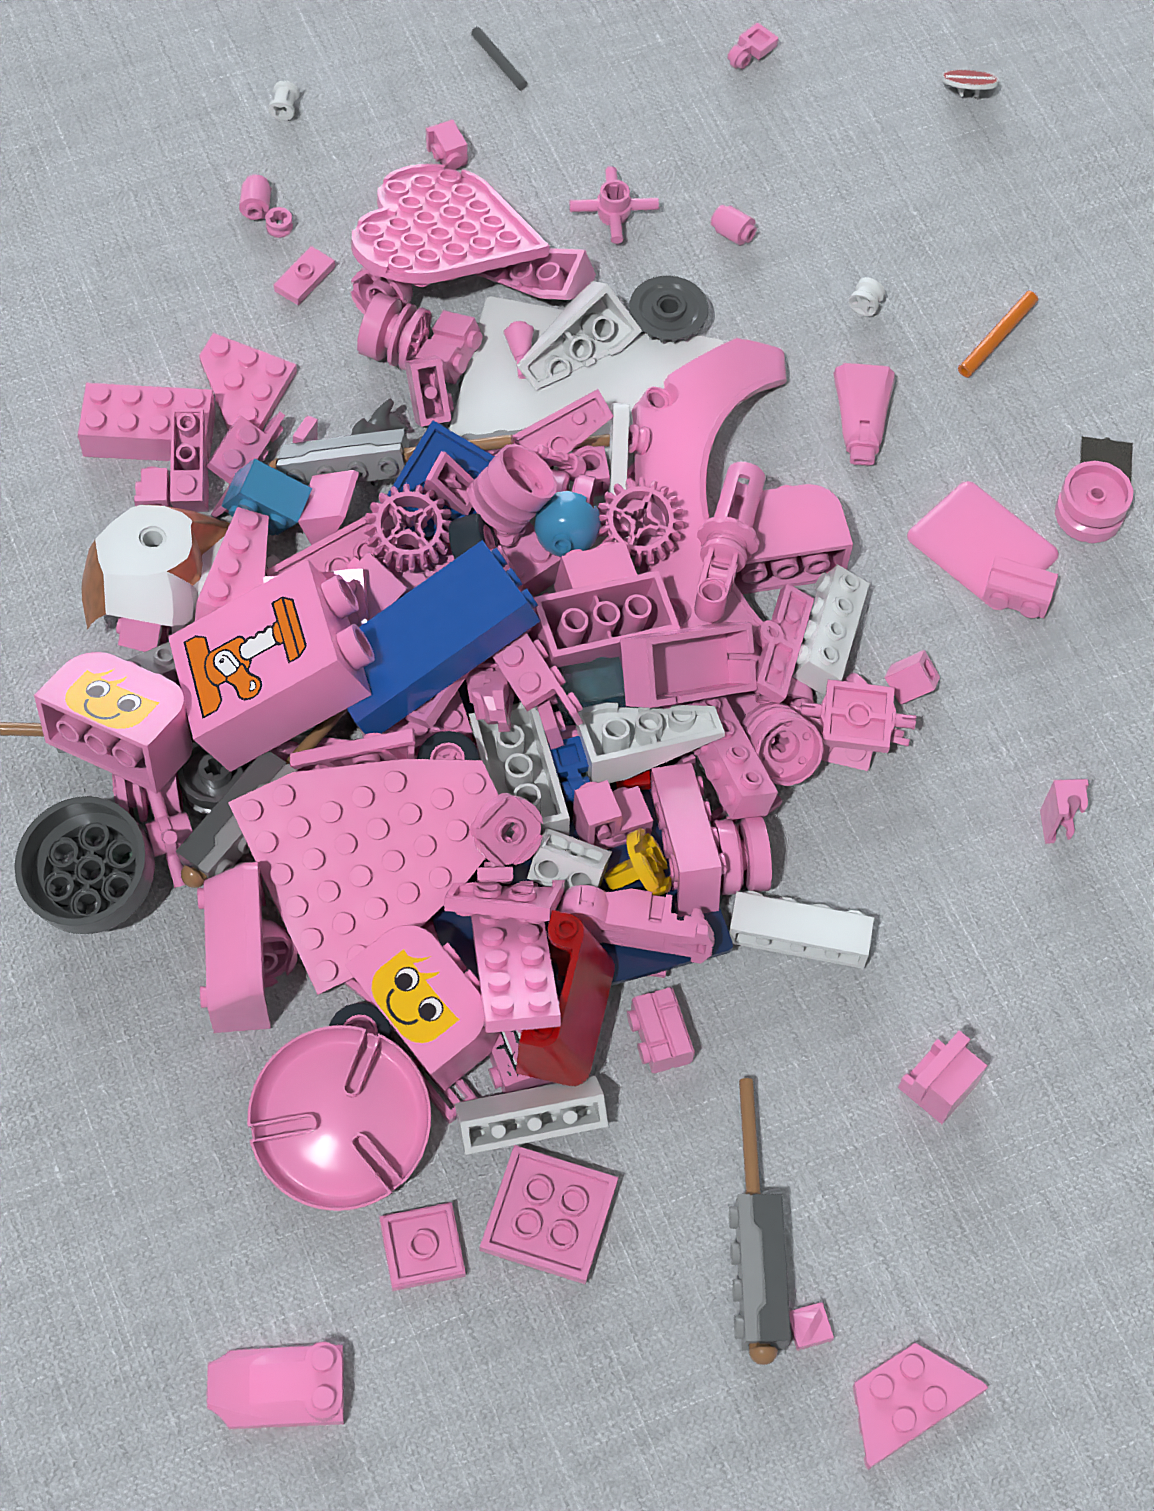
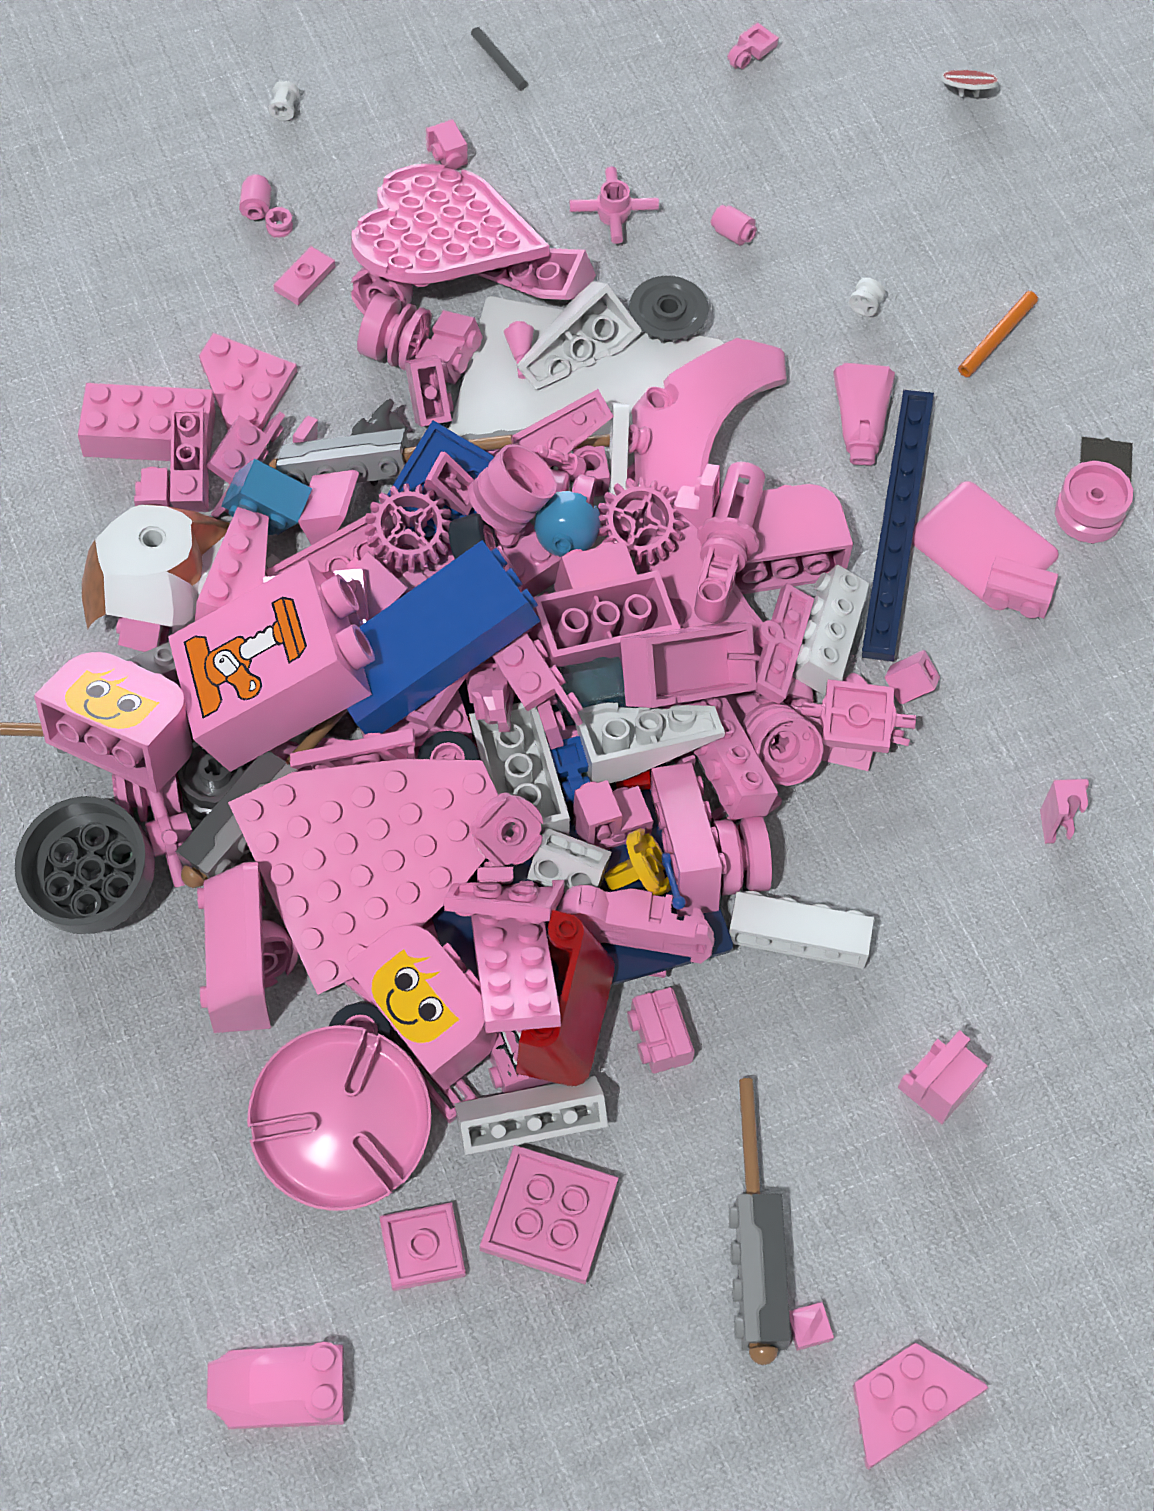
none -> blue hinge [662,853,686,910]
none -> bright pink slope [674,464,720,529]
none -> dark blue plate [862,389,934,662]

